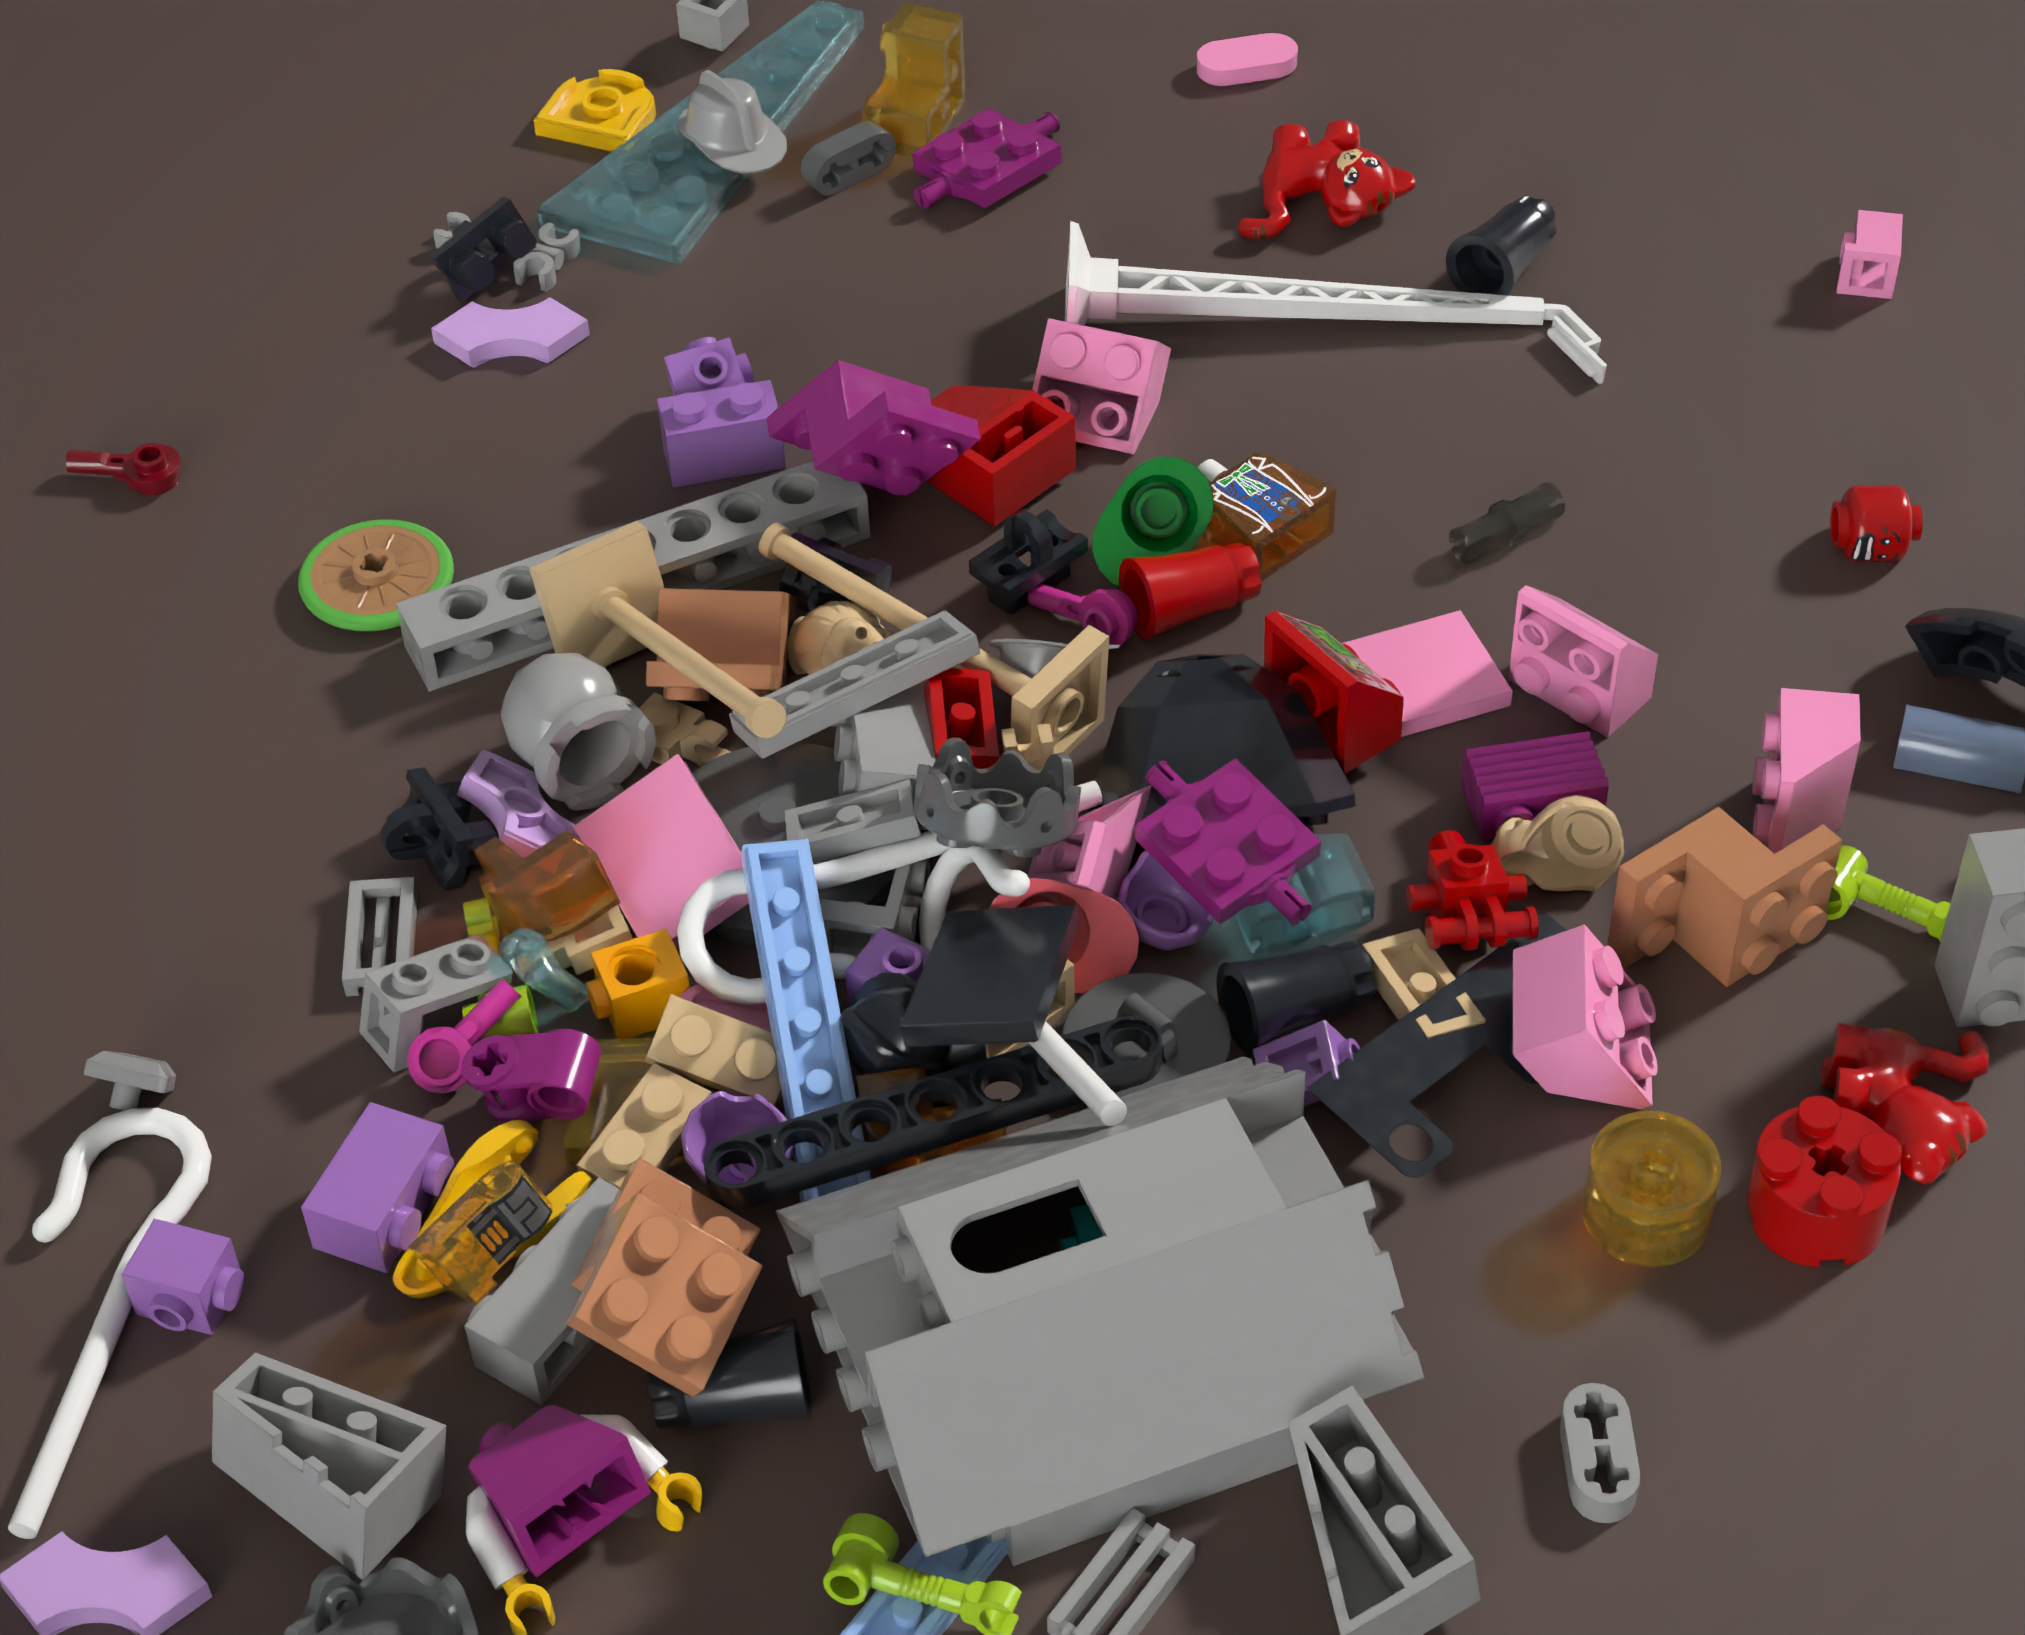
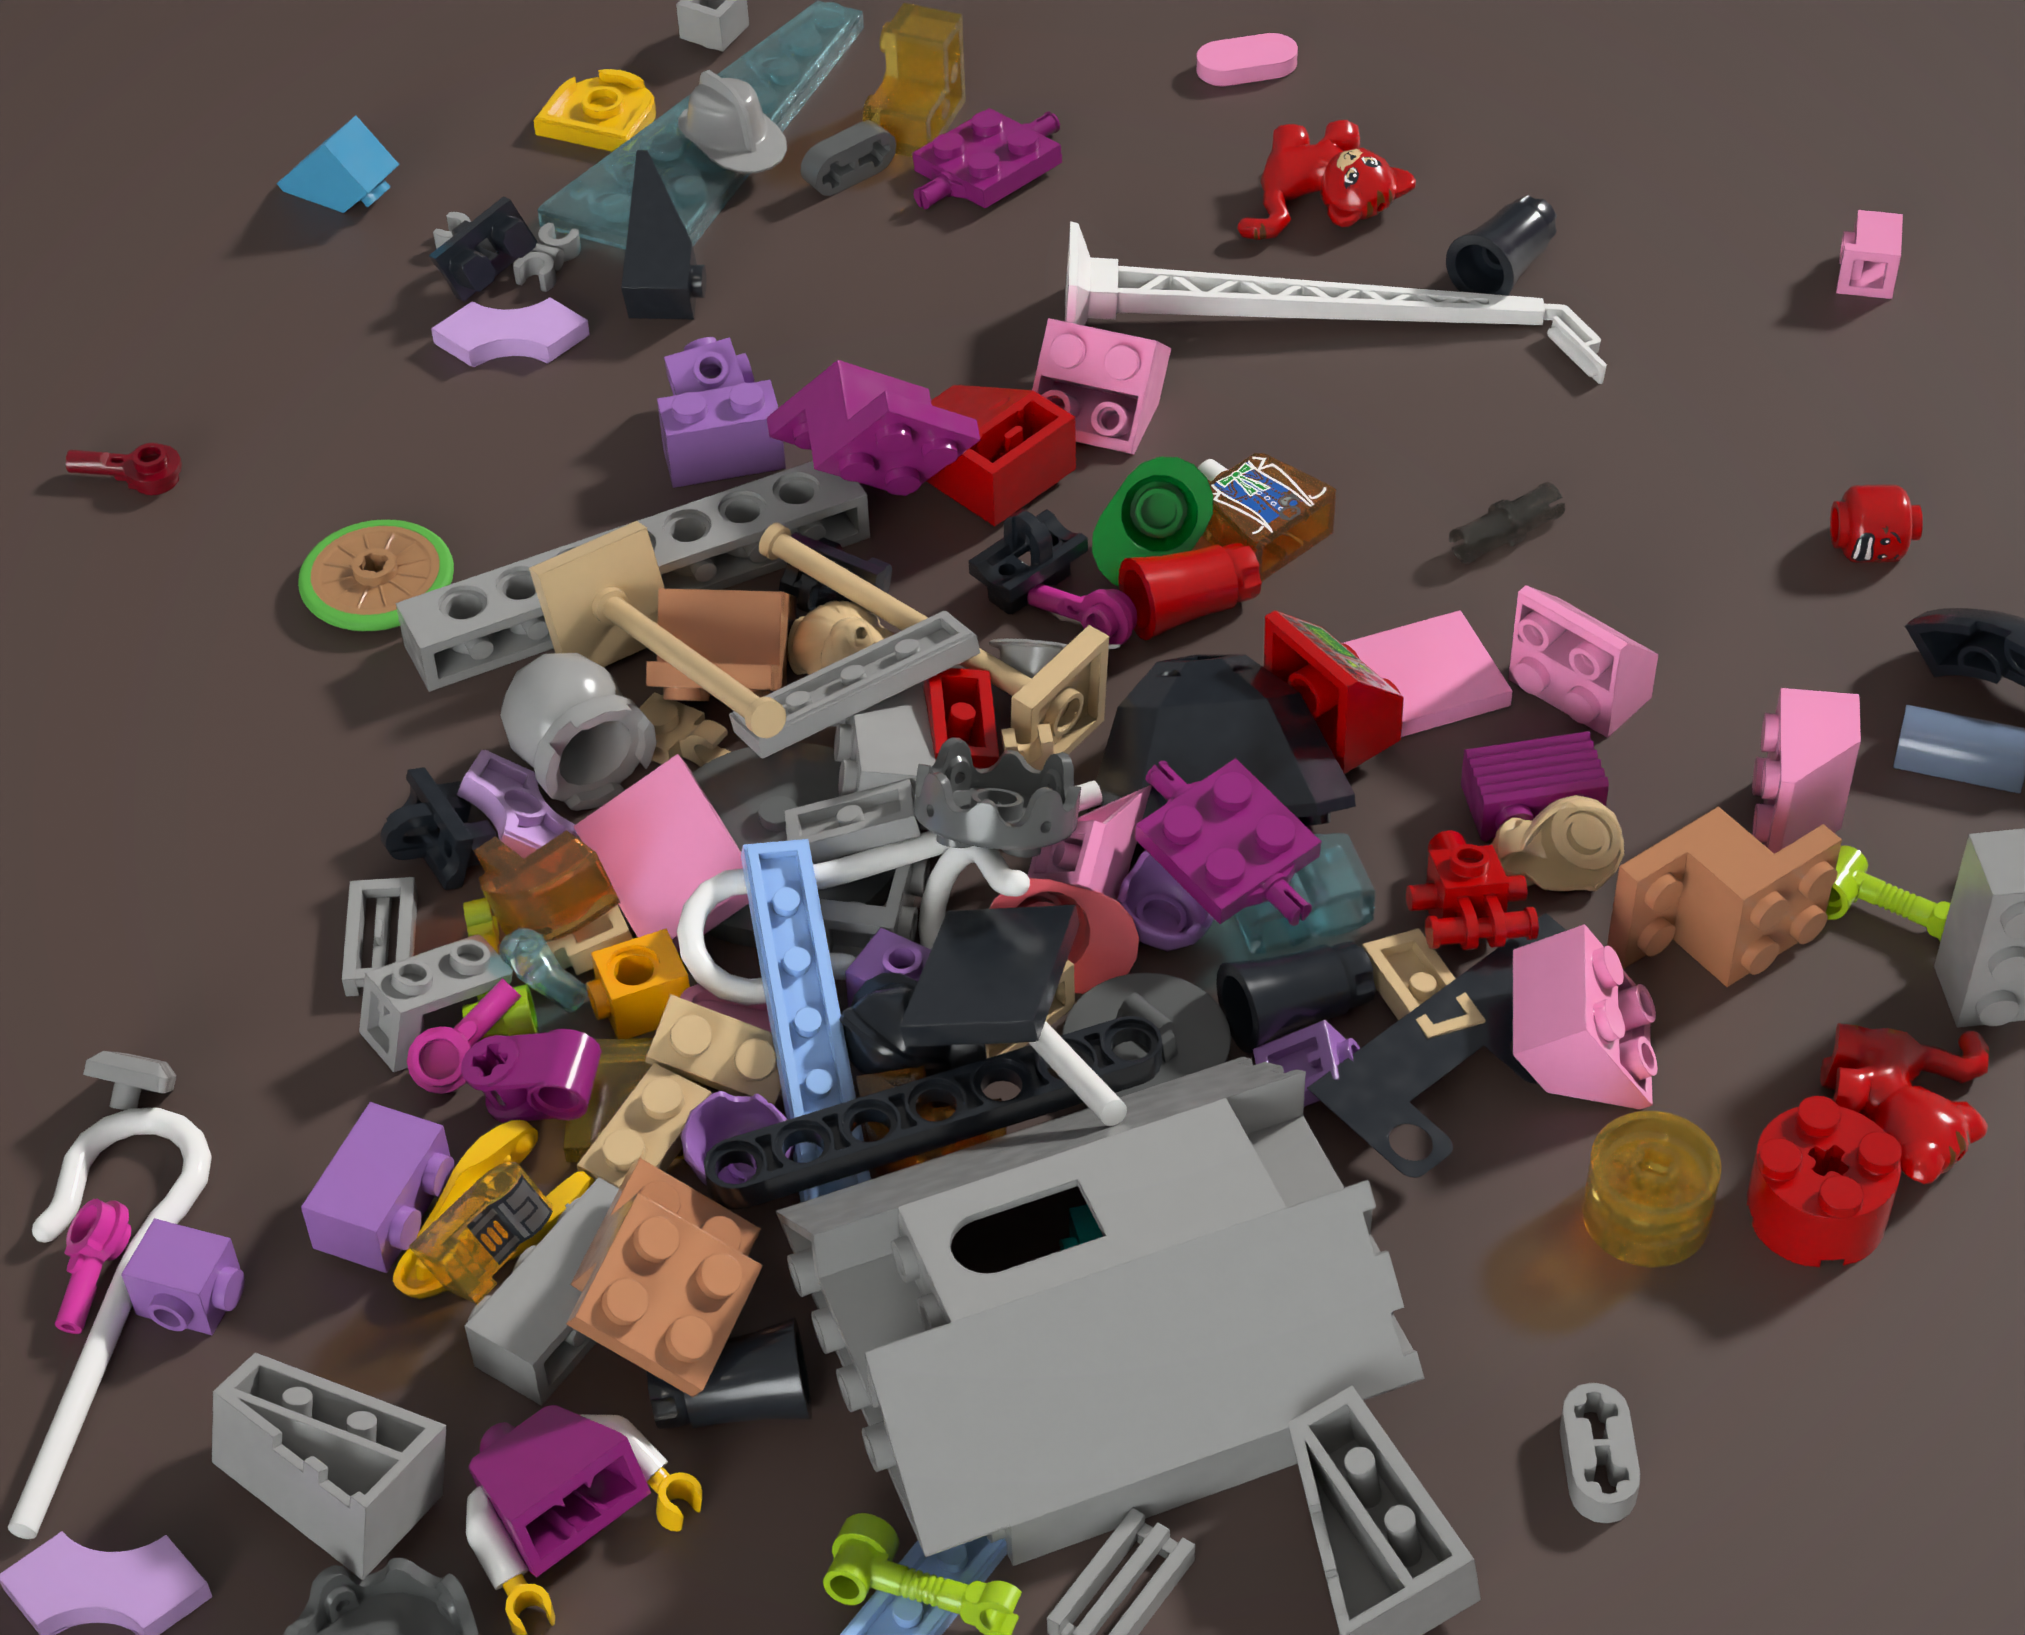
none -> dark pink plate [55,1199,132,1334]
none -> dark azure slope [277,115,400,213]
none -> black slope [621,150,706,320]

